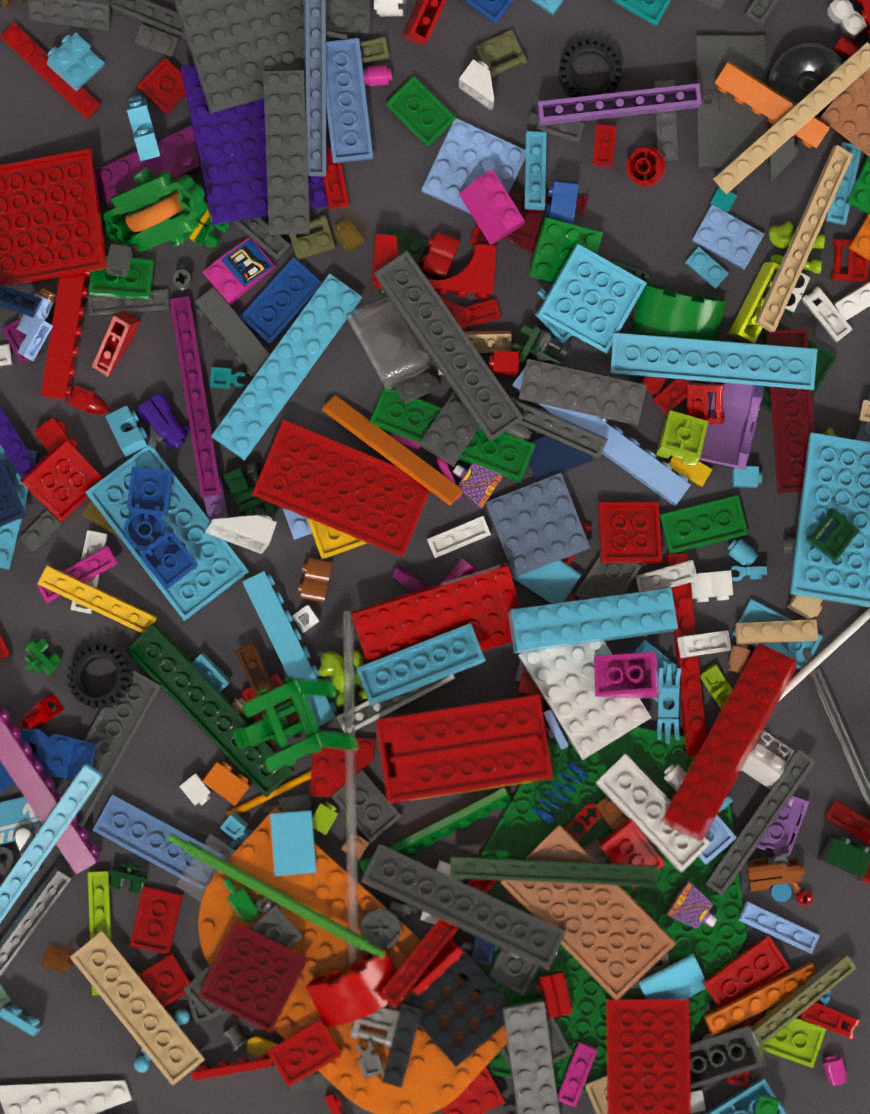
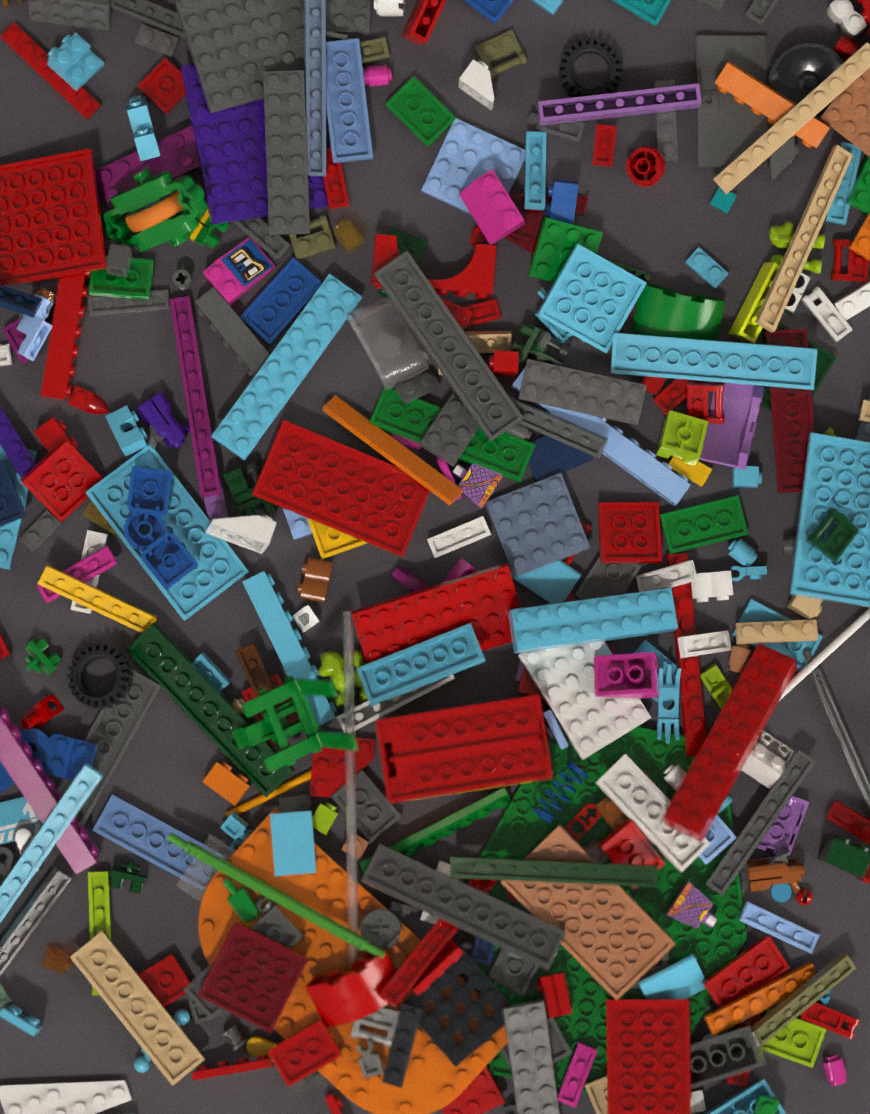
red slope [92,311,141,377] -> none
red tile [129,886,183,955] -> none
white brick [179,773,212,806] -> none
teal plate [210,367,246,390] -> none
red brick [420,232,460,280] -> none
light blue plate [692,205,764,270] -> none

